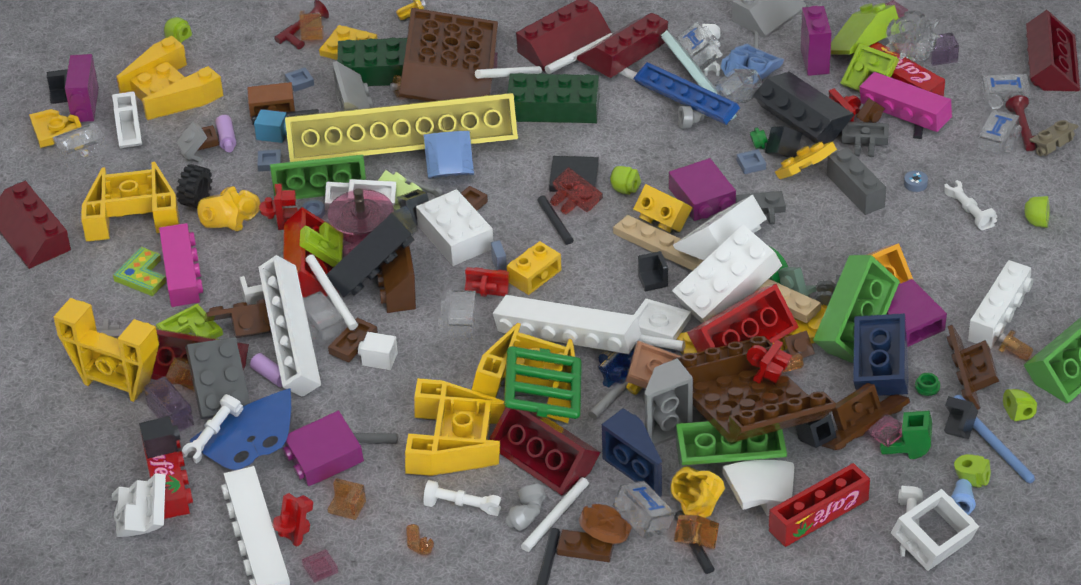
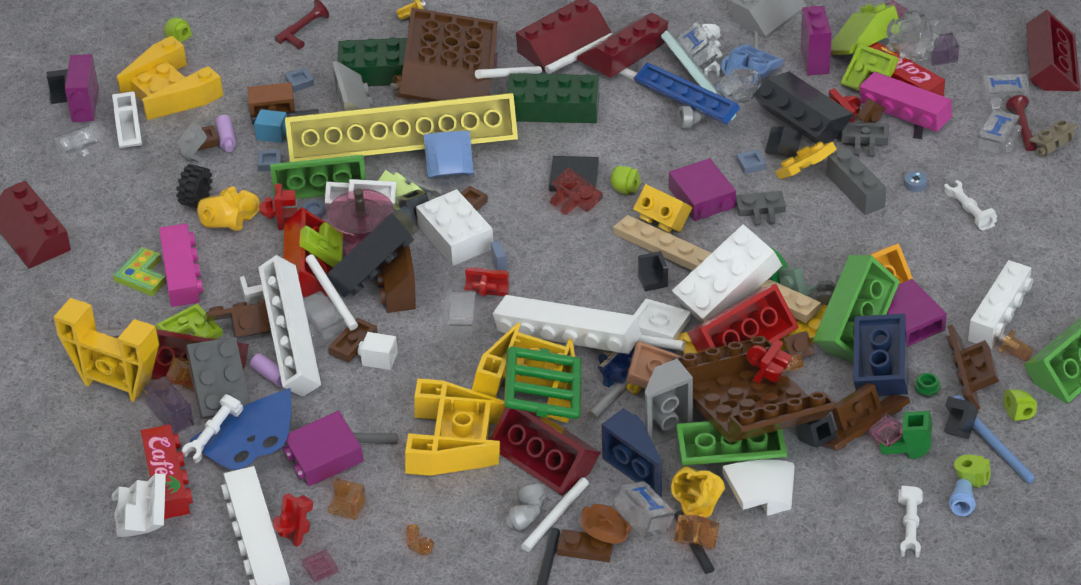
yellow plate [29,109,84,148] -> none
yellow wedge [81,161,180,242] -> none
black brick [139,416,181,459] -> none
clear orange panel [299,10,324,40] -> none
yellow plate [319,25,378,60] -> none
white piece [424,480,501,516] -> none
yellow brick [507,241,561,295] -> none
black bar [537,195,574,245] -> none
white slope [673,195,767,260] -> none
green plate [749,127,768,149] -> none
red brick [769,463,870,547] -> none
white window [891,489,979,571] -> none
lime piece [1024,196,1050,228] -> none

